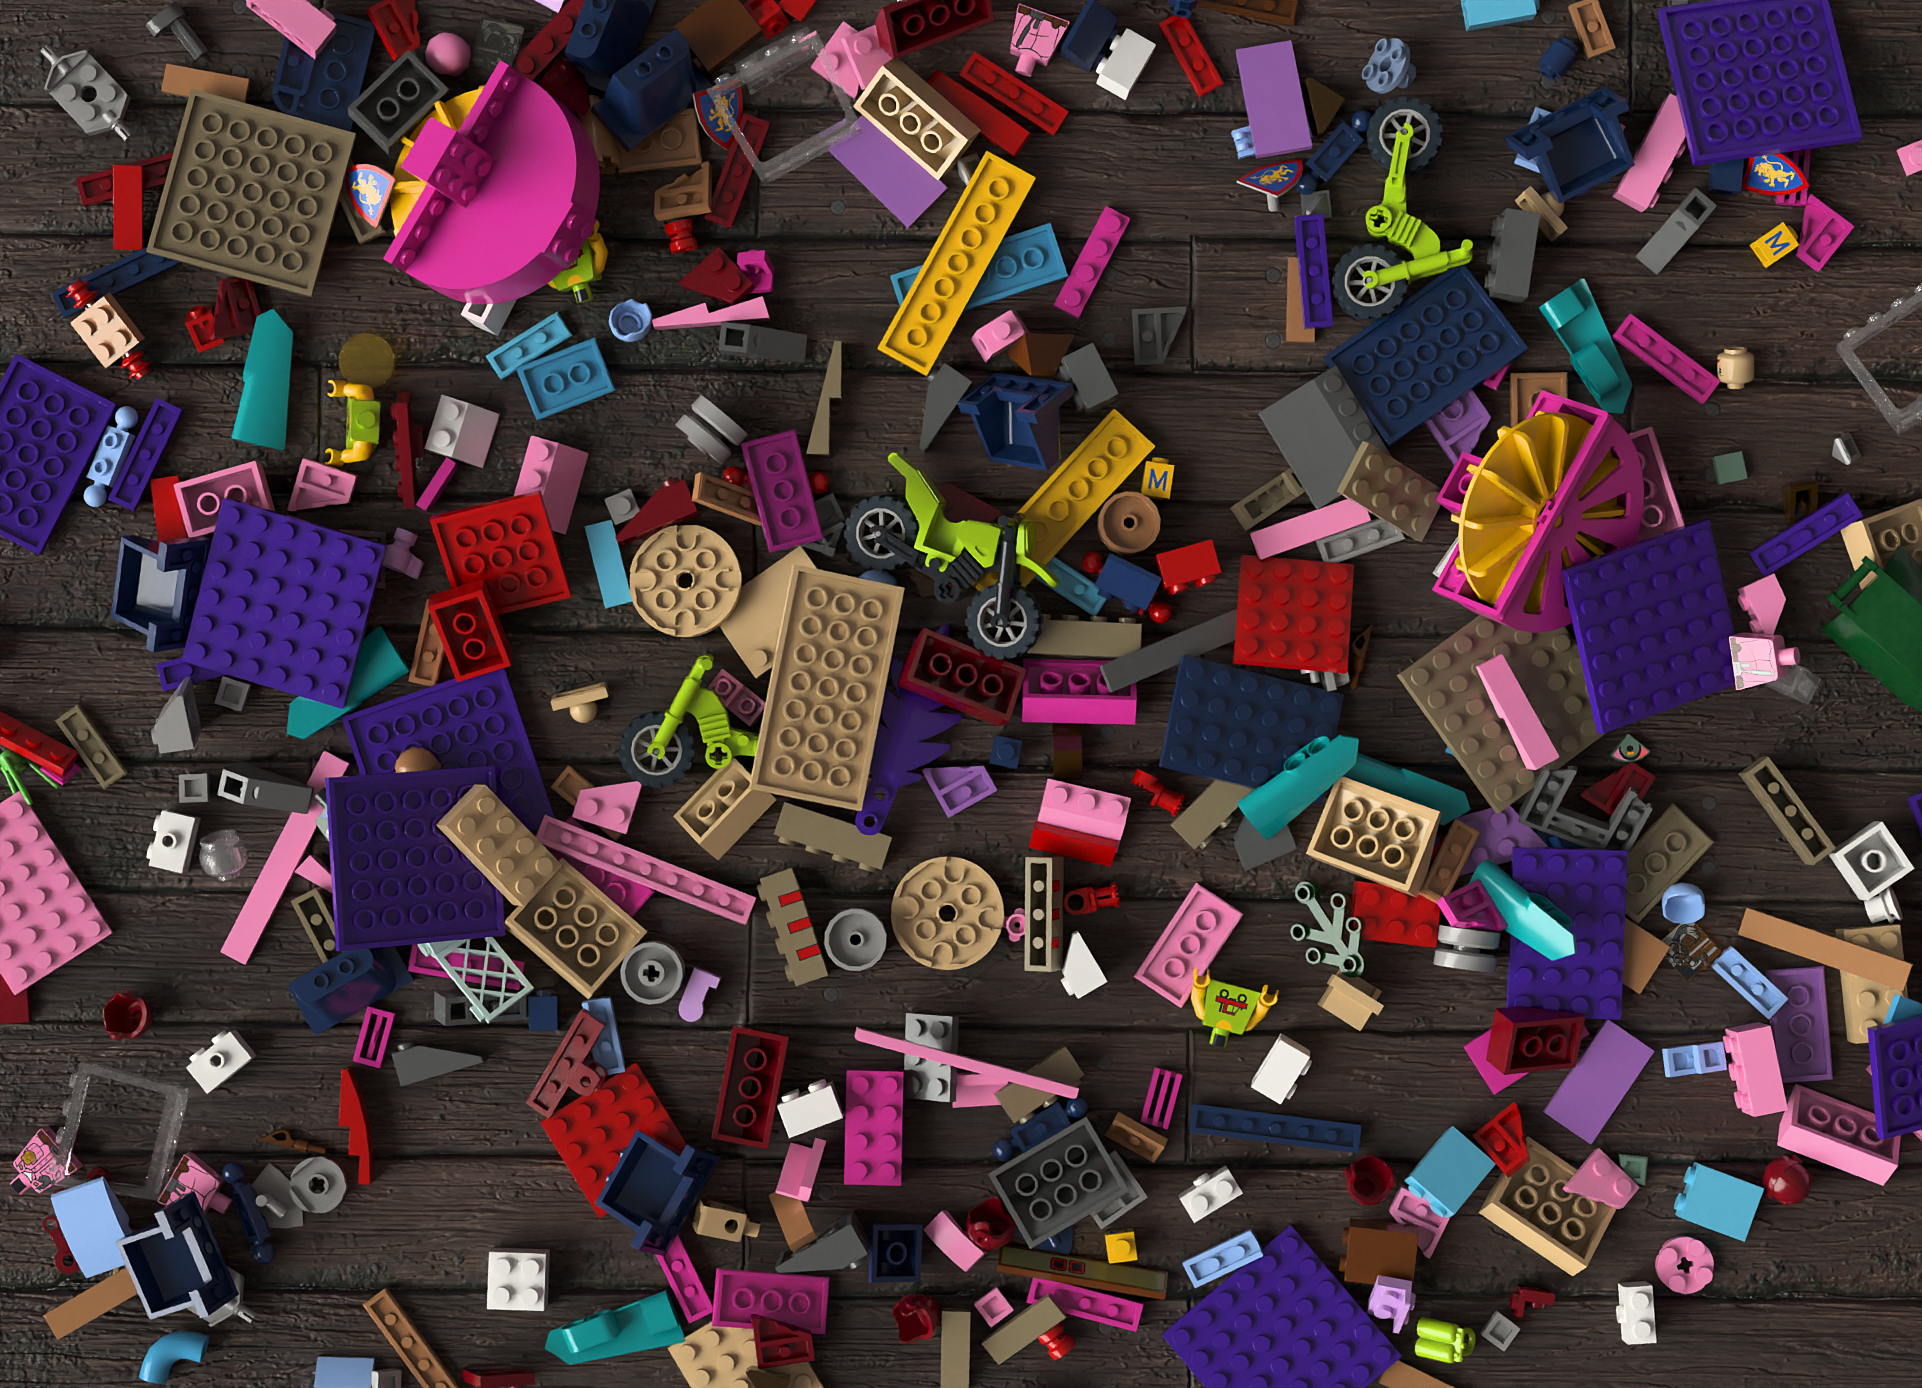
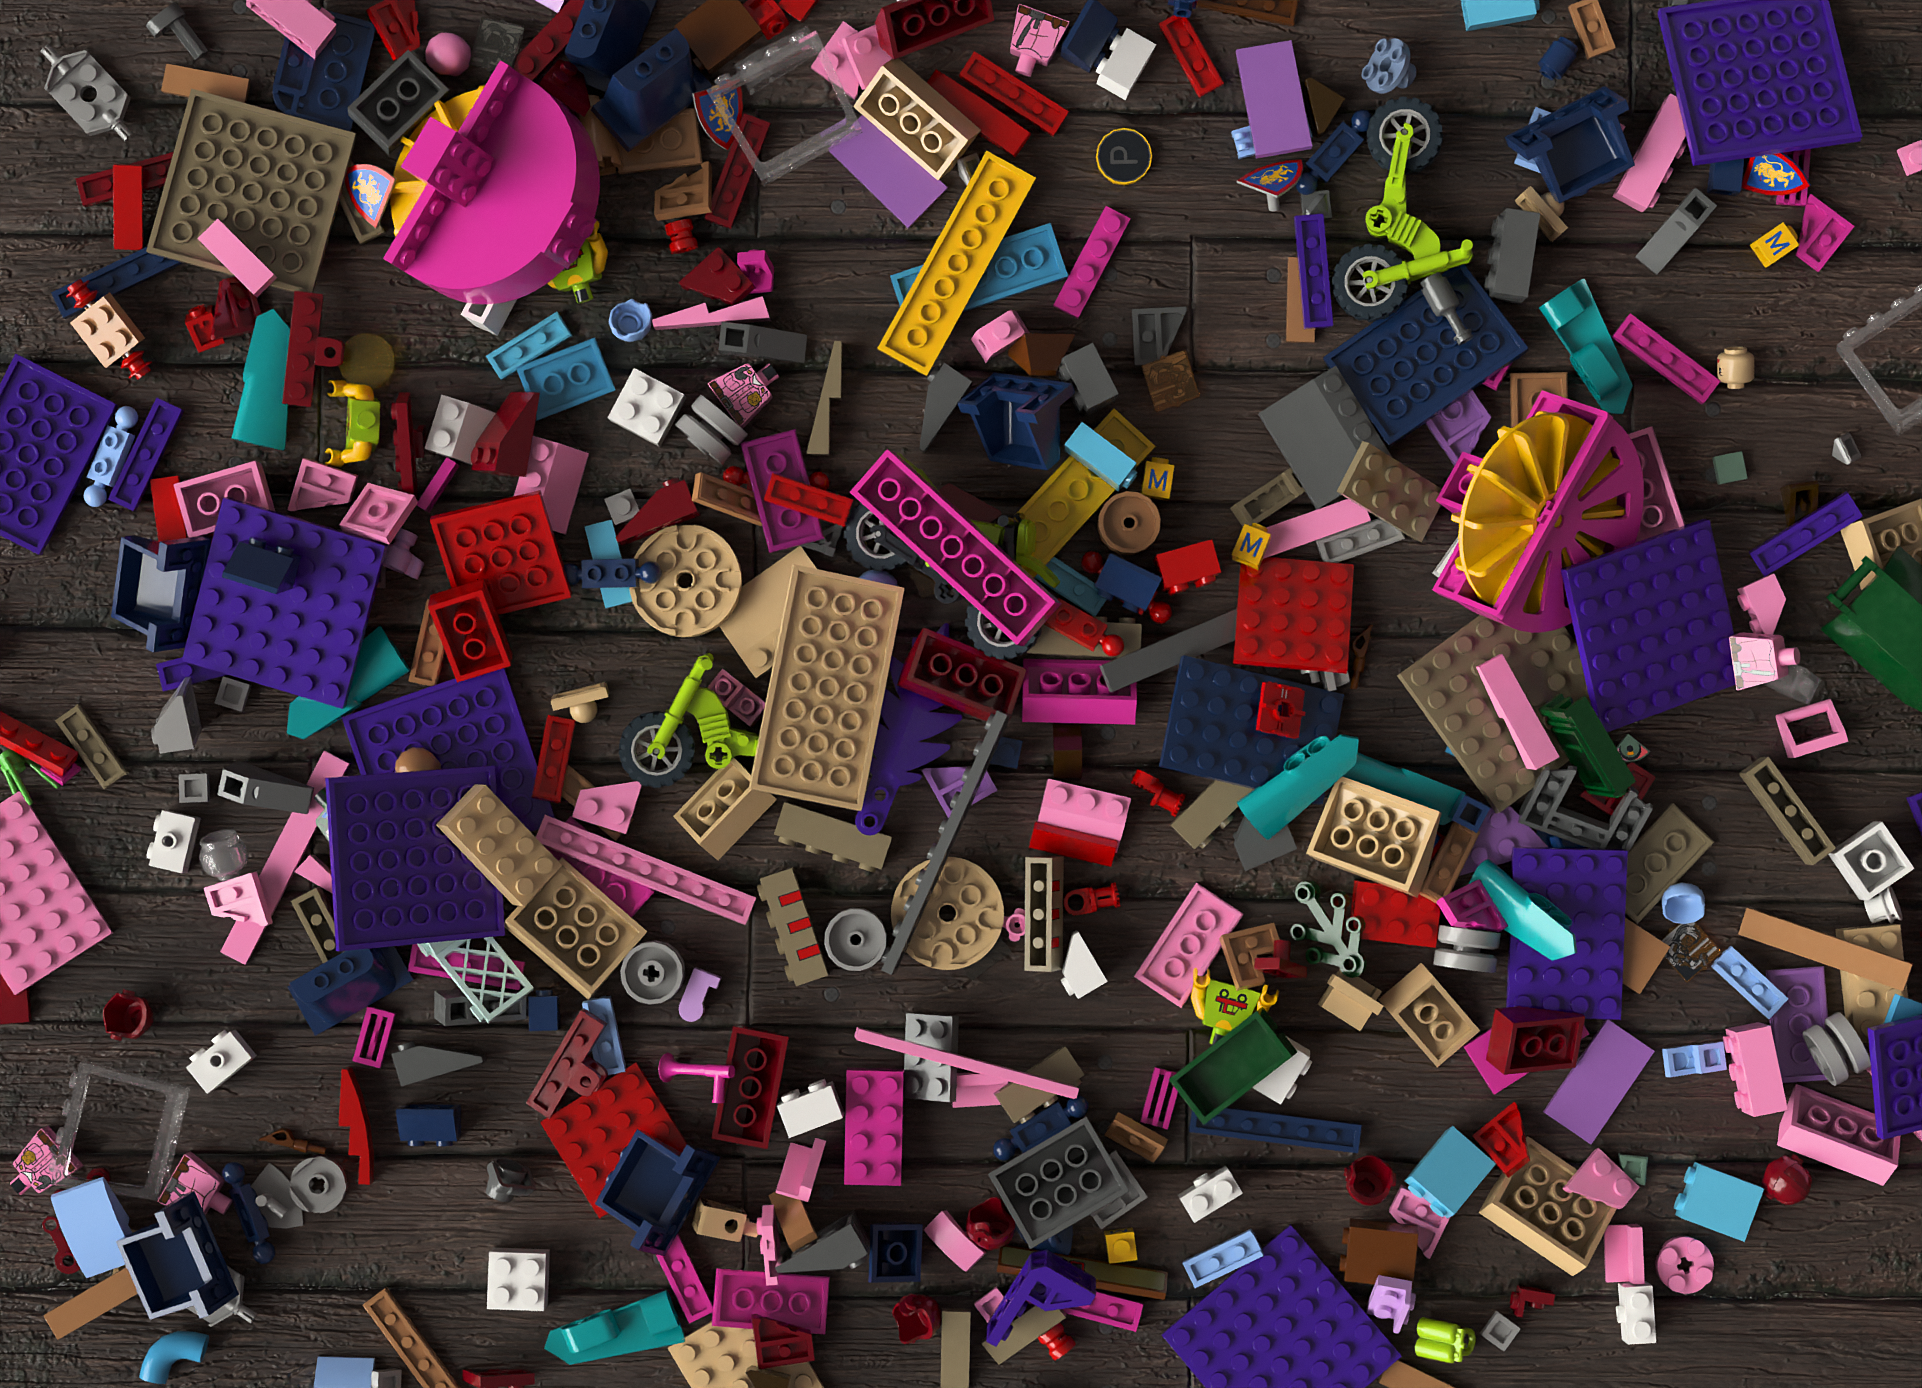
none -> bright pink slope [198,219,277,297]
none -> bright pink wing [204,871,273,926]
none -> dark blue slope [222,537,301,594]
none -> dark red plate [282,291,345,407]
none -> bright pink plate [339,483,418,545]
none -> dark blue slope [396,1104,461,1146]
none -> dark red slope [471,392,540,477]
none -> dark grey piece [485,1157,536,1202]
none -> red tile [531,715,576,803]
none -> dark blue plate [564,559,662,588]
none -> white brick [608,368,686,447]
none -> dark pink piece [658,1053,735,1103]
none -> torso [708,363,779,429]
none -> bright pink wing [757,1205,780,1285]
none -> red tile [764,473,853,527]
none -> dark pink brick [850,449,1062,646]
none -> dark grey plate [881,710,1011,975]
none -> dark purple bracket [986,1249,1096,1347]
none -> red plate [1044,598,1124,657]
none -> medium azure brick [1065,422,1138,492]
none -> black tile [1096,128,1152,185]
none -> clear orange piece [1141,350,1200,412]
none -> dark green piece [1169,1007,1297,1125]
none -> medium nougat plate [1219,923,1280,991]
none -> yellow brick [1232,523,1271,570]
none -> dark red tile [1254,940,1307,979]
none -> red piece [1256,681,1306,739]
none -> tan slope [1378,963,1480,1068]
none -> dark grey piece [1420,272,1474,345]
none -> dark blue brick [1448,792,1490,833]
none -> dark green door [1538,693,1636,798]
none -> bright pink panel [1604,1224,1645,1285]
none -> bright pink tile [1775,699,1848,758]
none -> light grey wheel [1802,1012,1871,1086]

